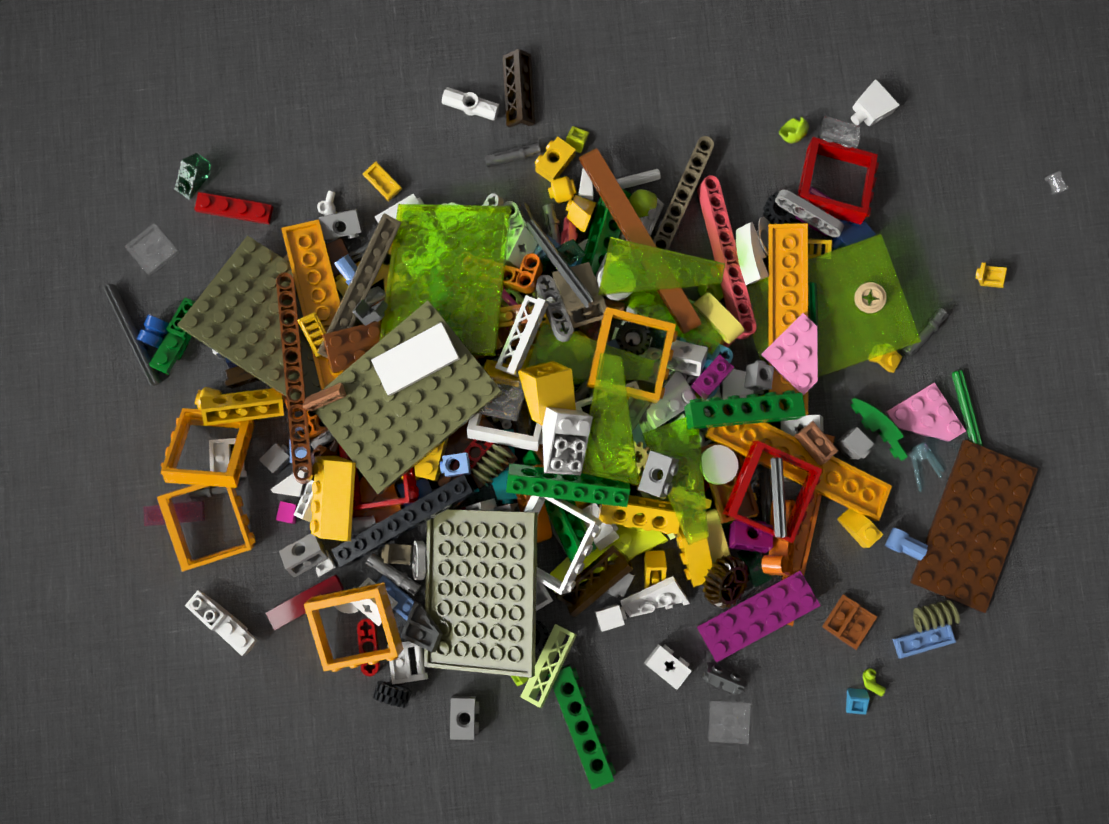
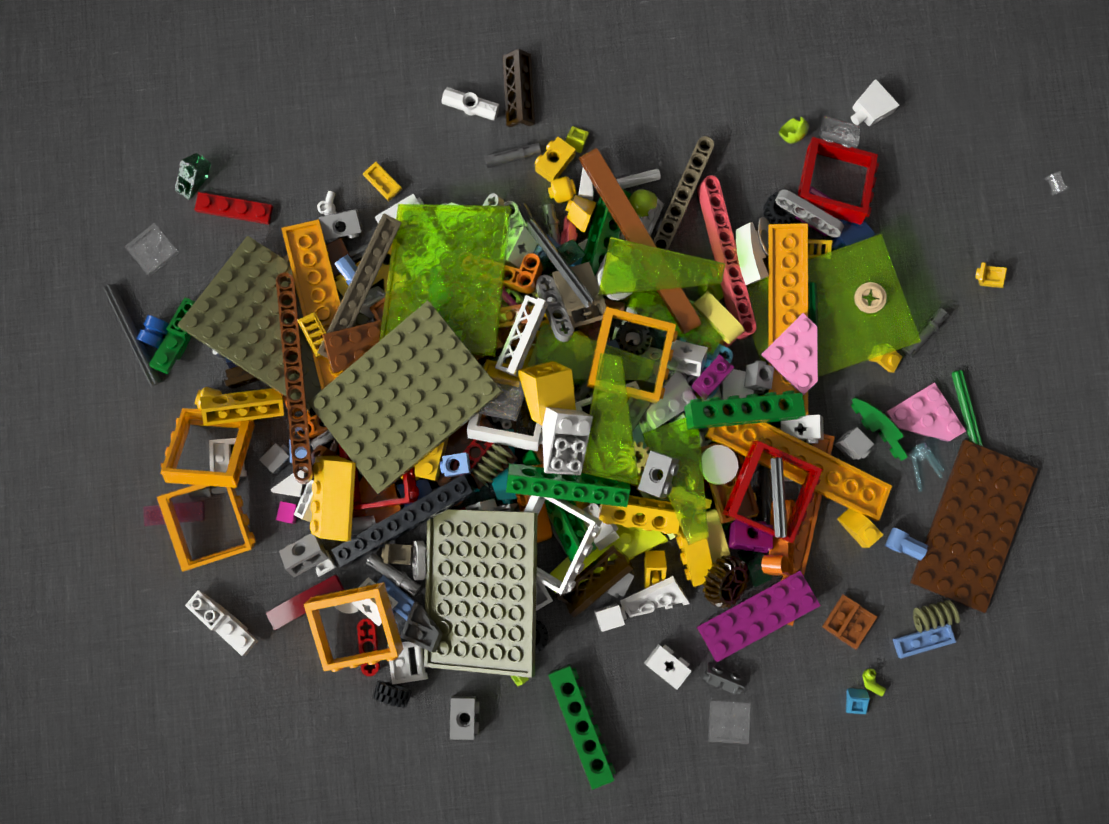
nougat slope [303,383,347,411] -> none
dark grey bracket [353,300,388,326] -> none
white tile [371,323,460,396] -> none
yellowish green fence [520,624,577,708] -> none
nougat slope [794,421,838,465] -> none

